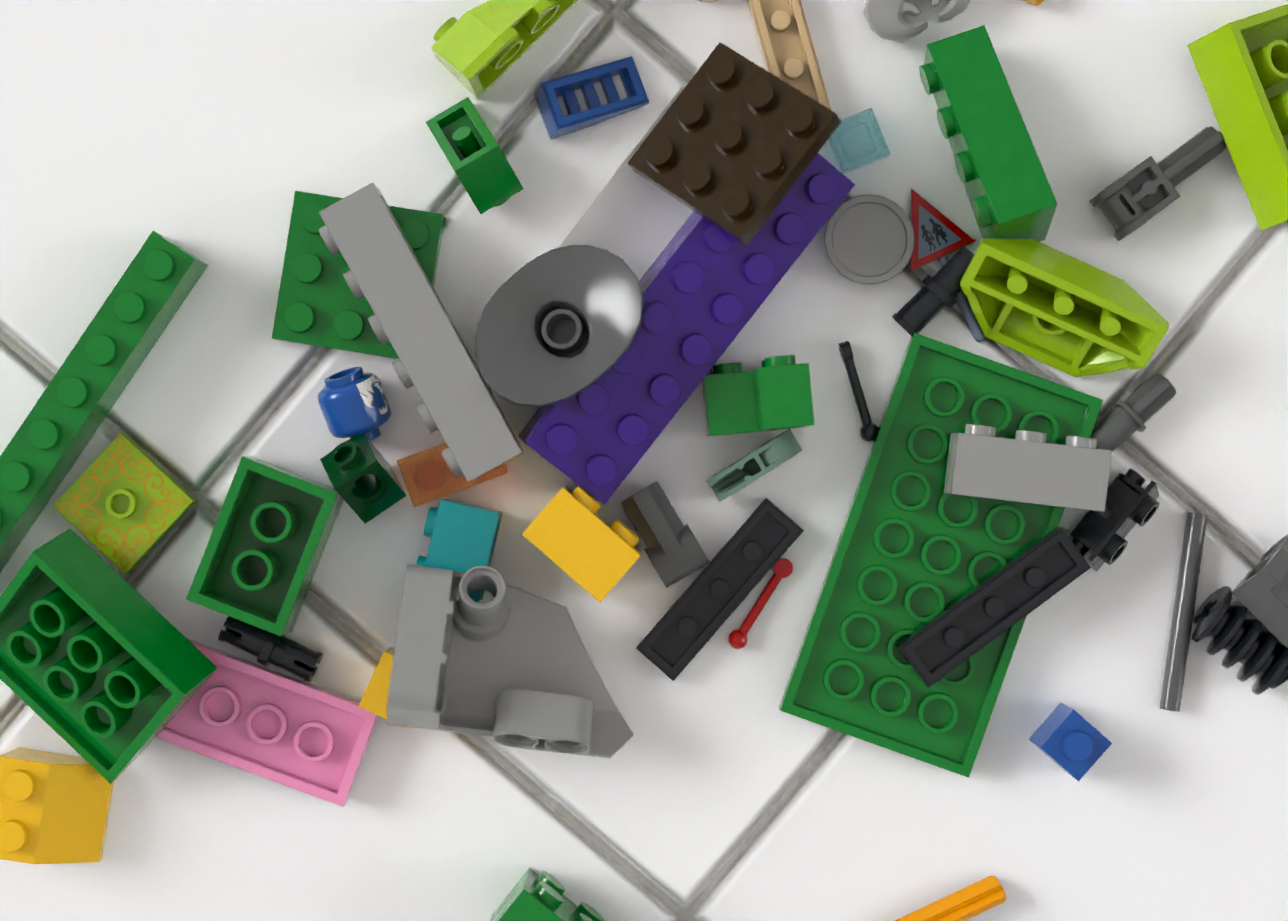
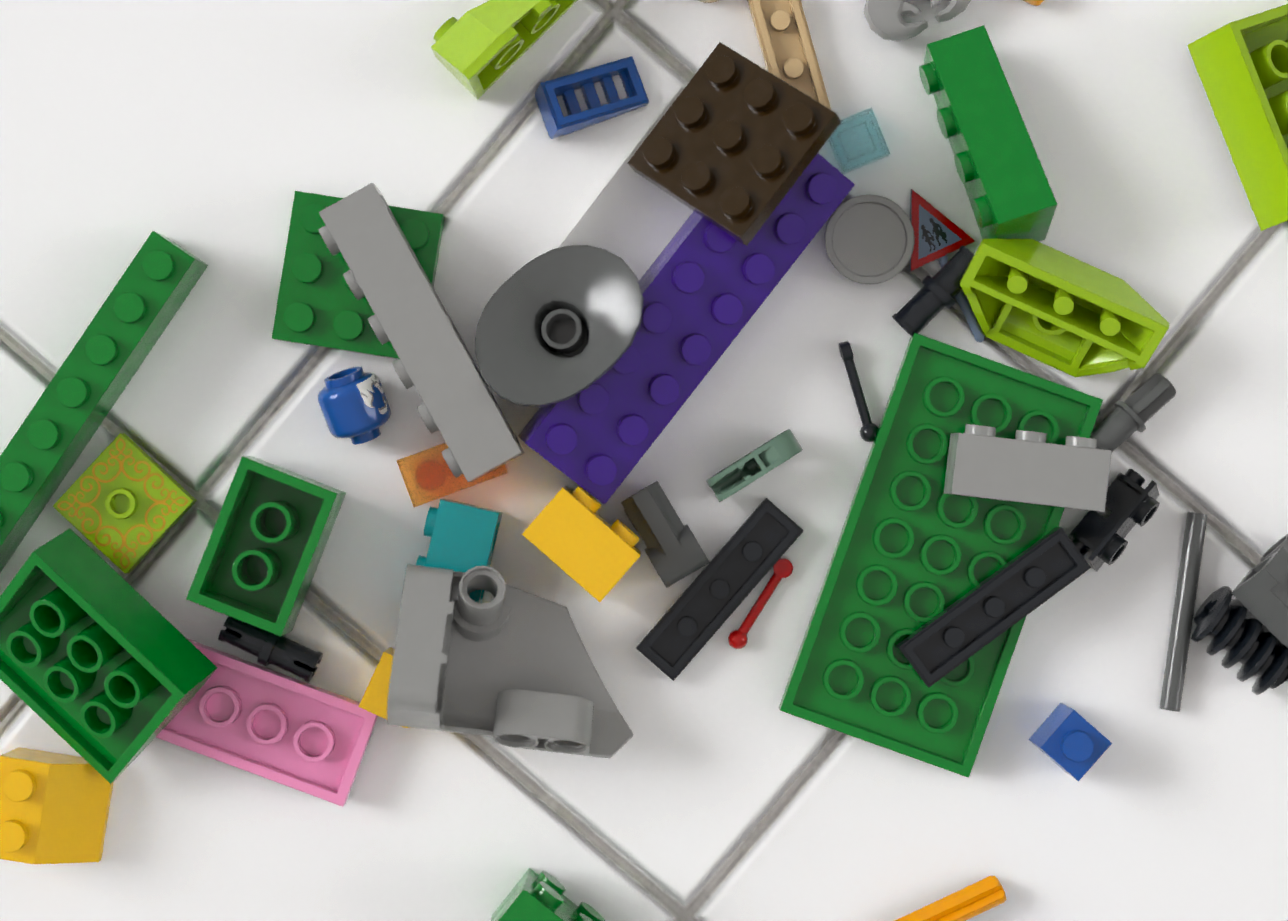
dark green brick [320,434,407,524] -> none
green slope [426,97,524,215] -> none
green brick [702,355,815,437] -> none
dark grey connector [1089,126,1226,241] -> none

